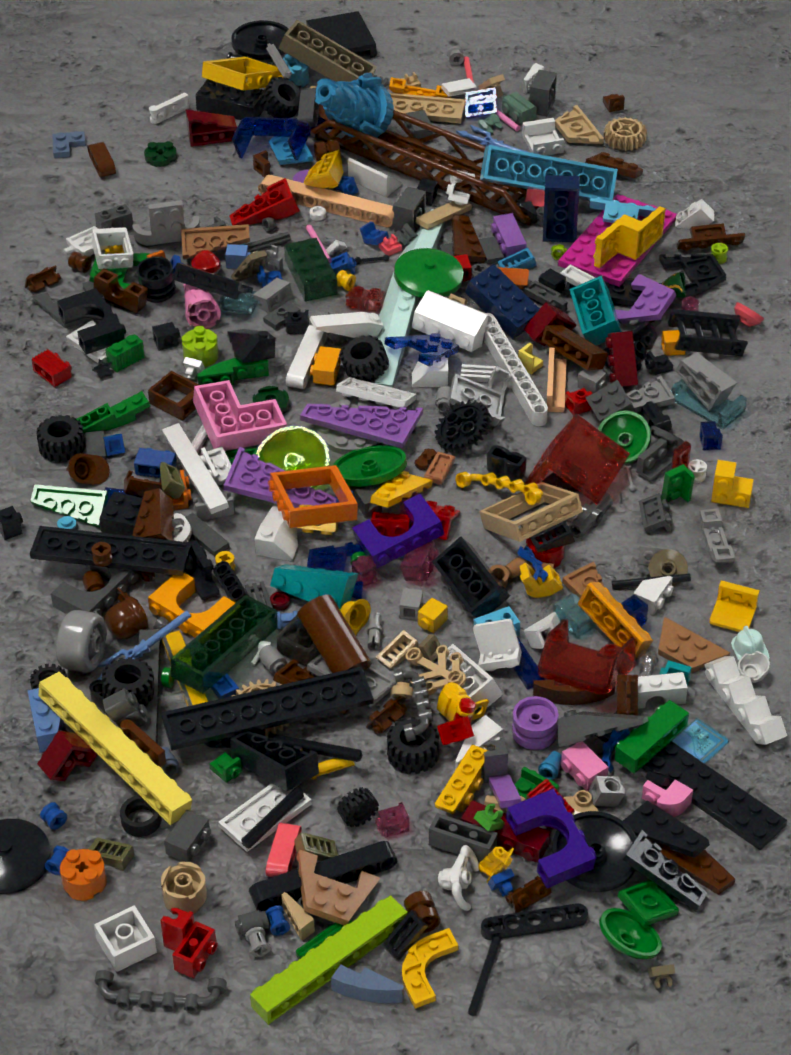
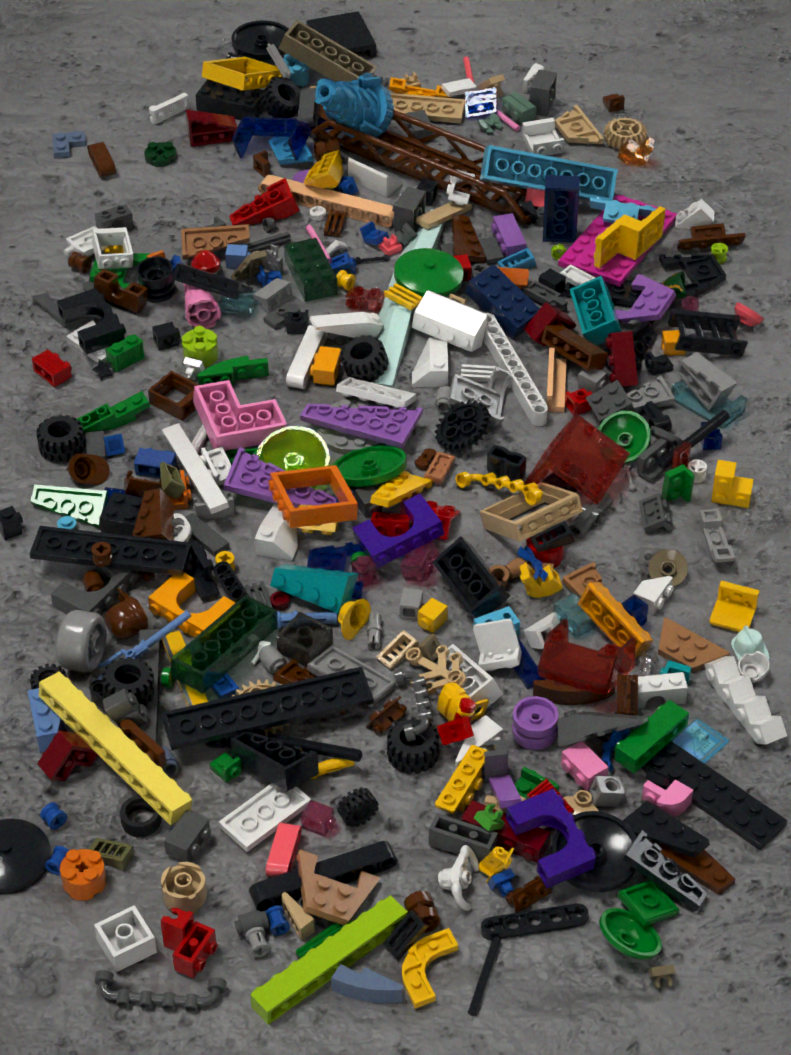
reddish brown hinge [24,265,61,293] -> none
light grey piece [132,200,200,246] -> none
black wedge [227,329,276,363] -> none
black axle [241,787,304,849] -> none
dark green plate [253,386,289,414] -> none
olive slope [294,833,338,861] -> none
reddish brown brick [297,594,372,673] -> none
clear pink brick [375,802,409,838] -> none
clear blue wing [384,333,459,366] -> none
tan plate [391,682,413,699] -> none
light grey wheel [447,46,464,66] -> none
medium blue piece [455,125,531,153] -> none
light yellow panel [518,343,543,375] -> none
dark azure cone [538,751,562,780] -> none
reddish brown wing [585,152,643,178] -> none
black bar [612,573,691,589] -> none
none -> clear pink brick [301,800,336,837]
none -> reddish brown tile [324,210,346,237]
none -> yellow tile [384,283,422,310]
none -> clear orange brick [617,136,655,167]
none -> black axle [657,410,730,469]

